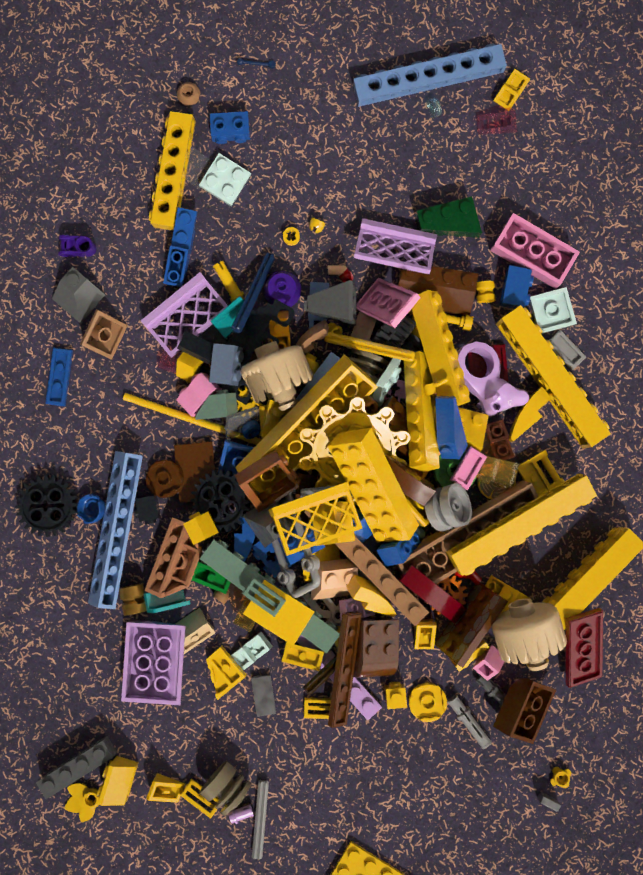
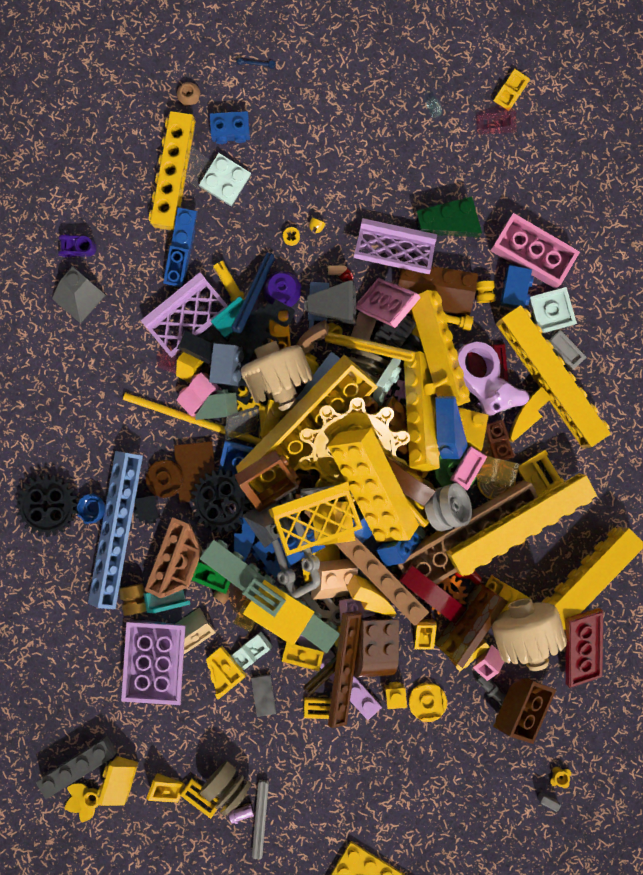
blue tile [45,347,73,407] -> none
medium nougat slope [80,309,128,360] -> none
yellow brick [183,512,219,545] -> none
blue tile [241,420,261,439] -> none
medium blue brick [353,44,507,107] -> none
light grey pin [447,695,492,749] -> none

